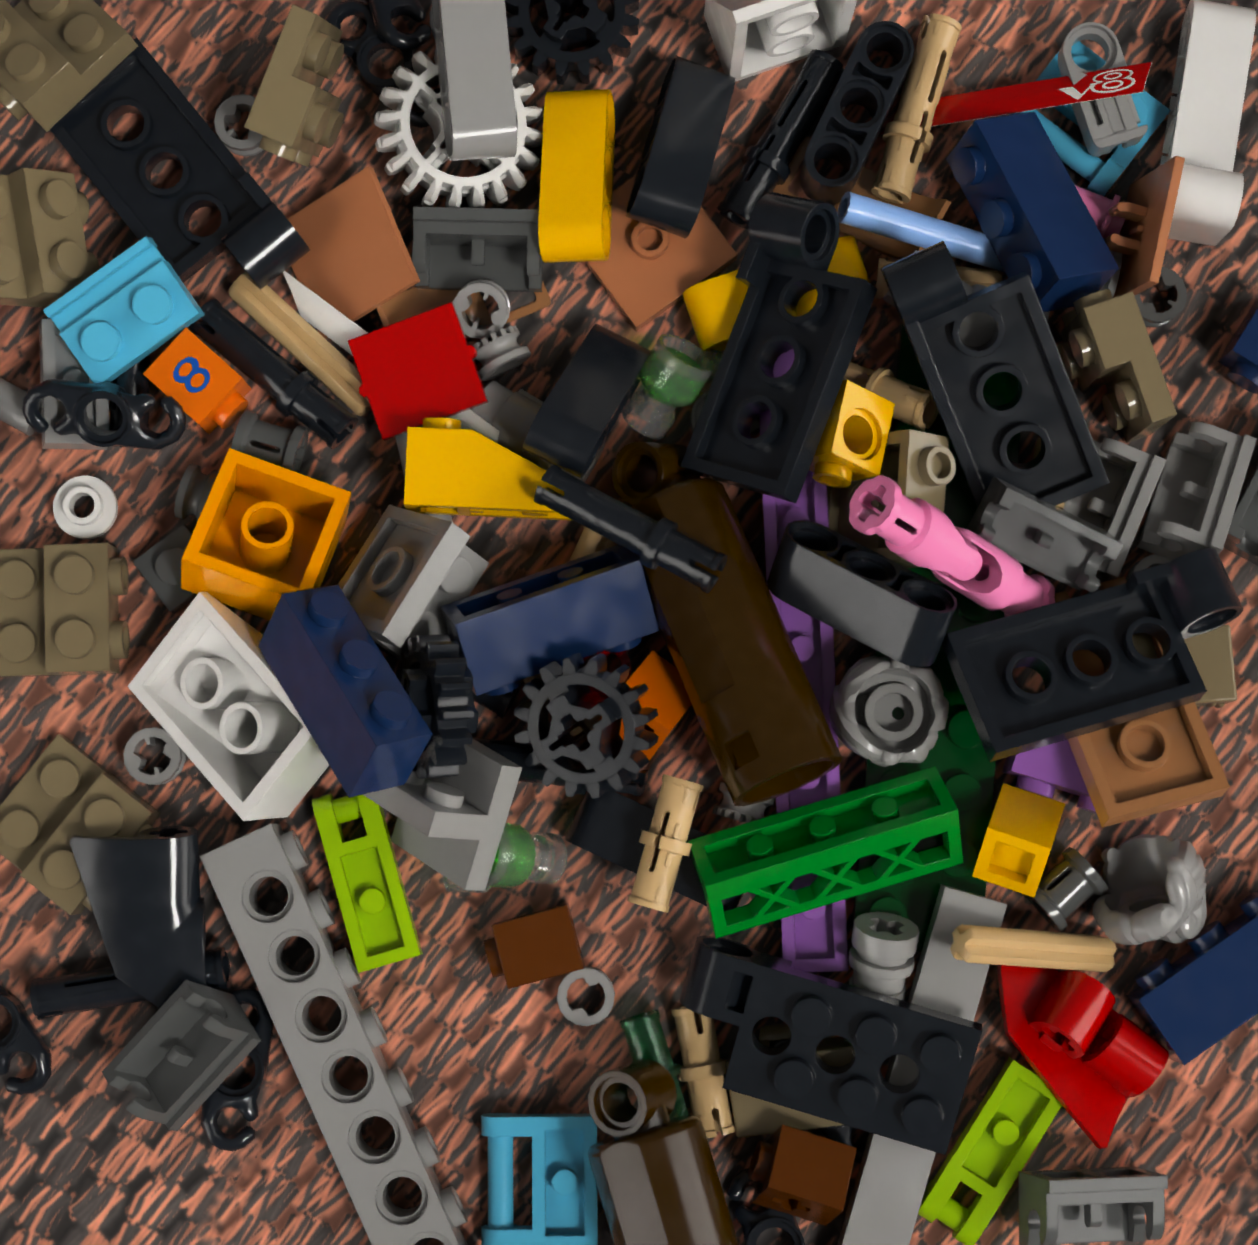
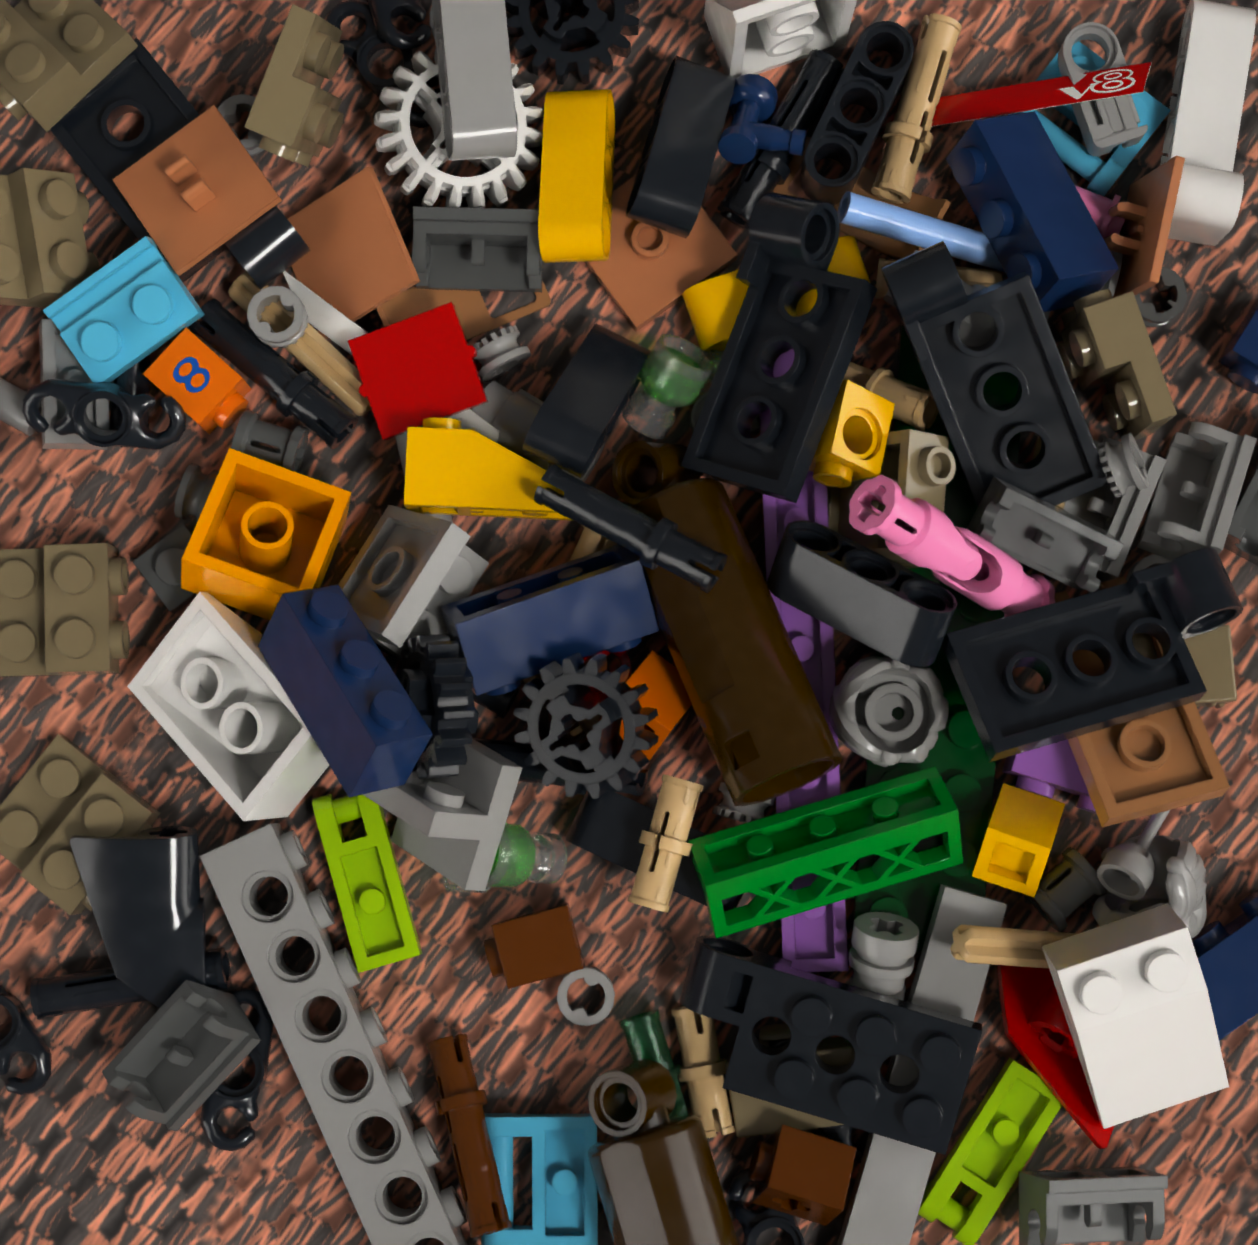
white plate [53,476,118,539] -> none
light grey bush [123,727,186,785] -> none
light grey bush [453,279,511,339] -> none
none -> nougat piece [112,105,282,276]
none -> light grey bush [247,286,308,348]
none -> reddish brown pin [426,1034,512,1238]
none -> dark blue piece [718,74,806,164]
none -> white slope [1042,903,1229,1129]
none -> light grey hinge [1097,810,1170,900]
none -> light grey bush [1098,433,1149,498]

